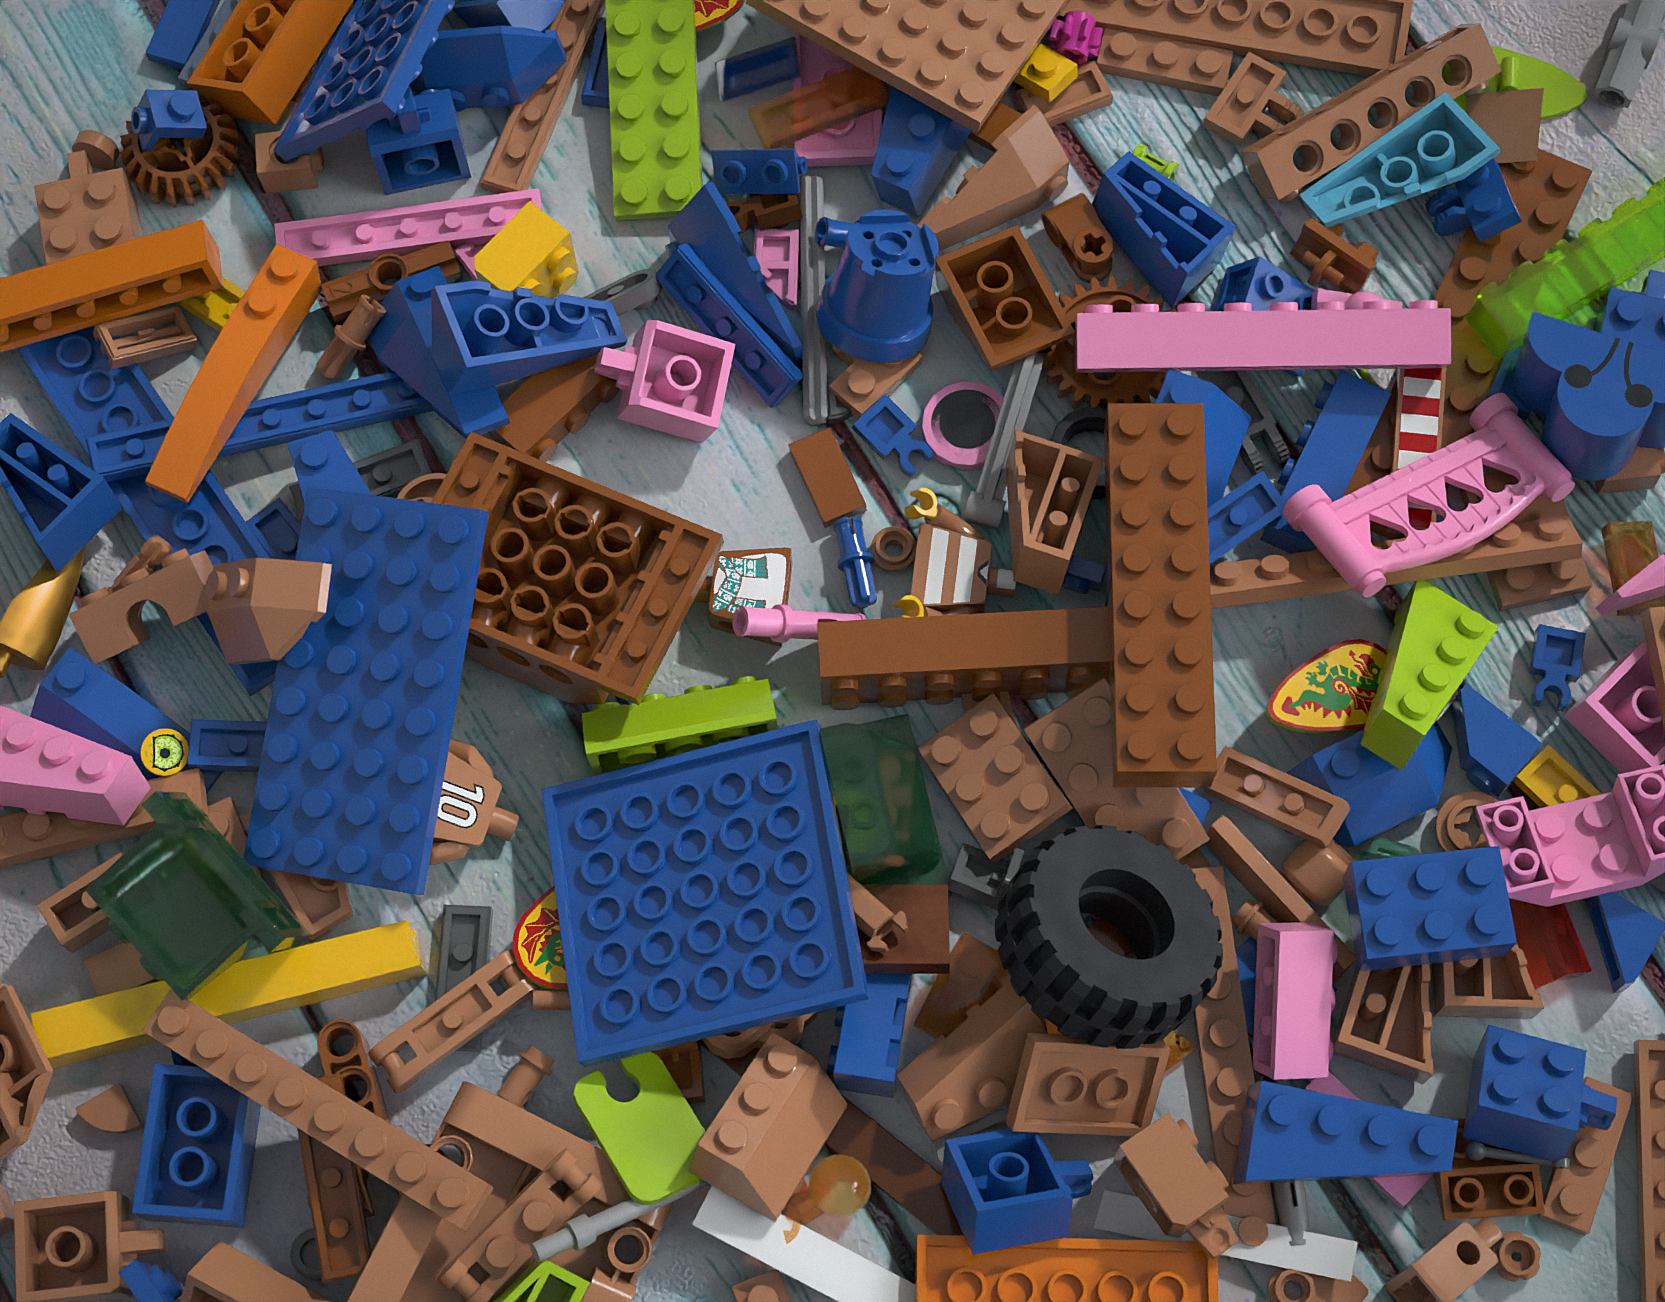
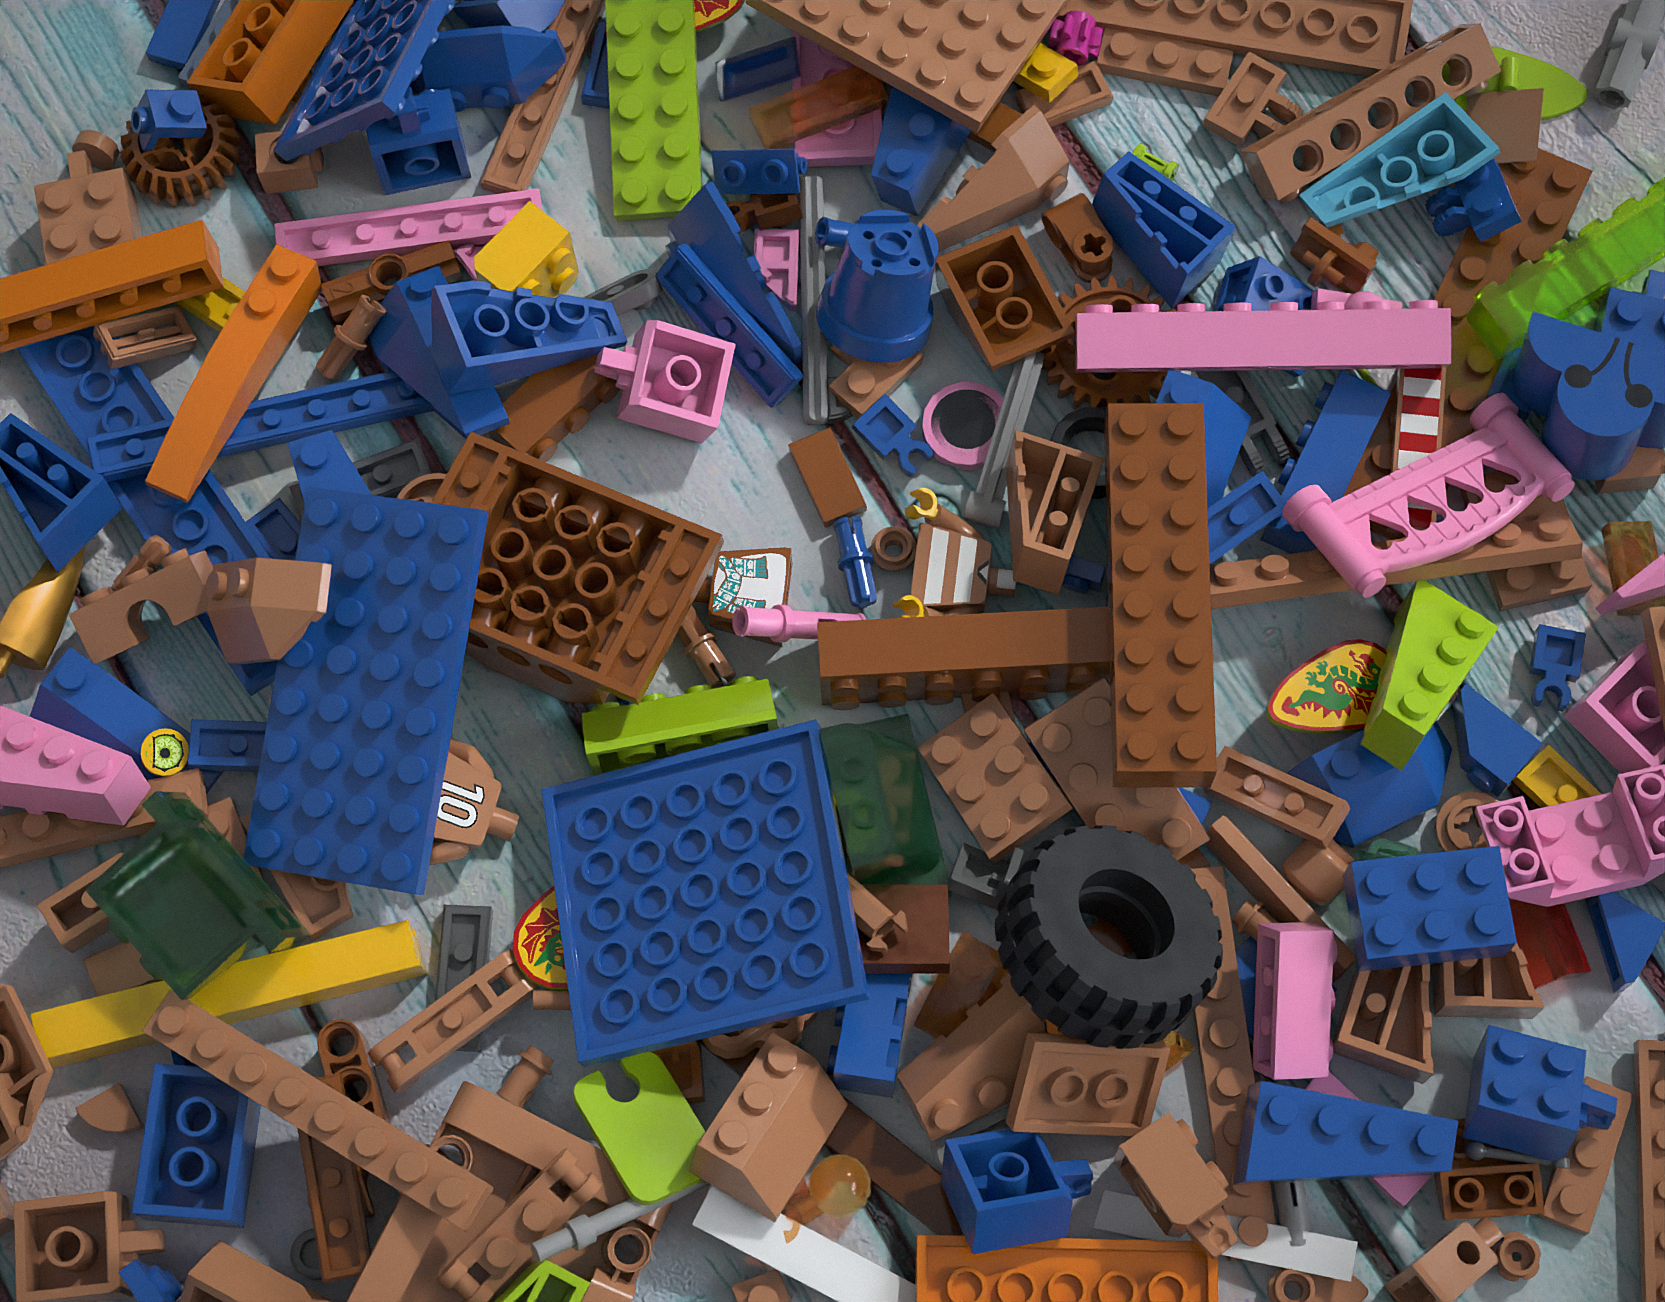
none -> nougat axle [677,605,736,689]

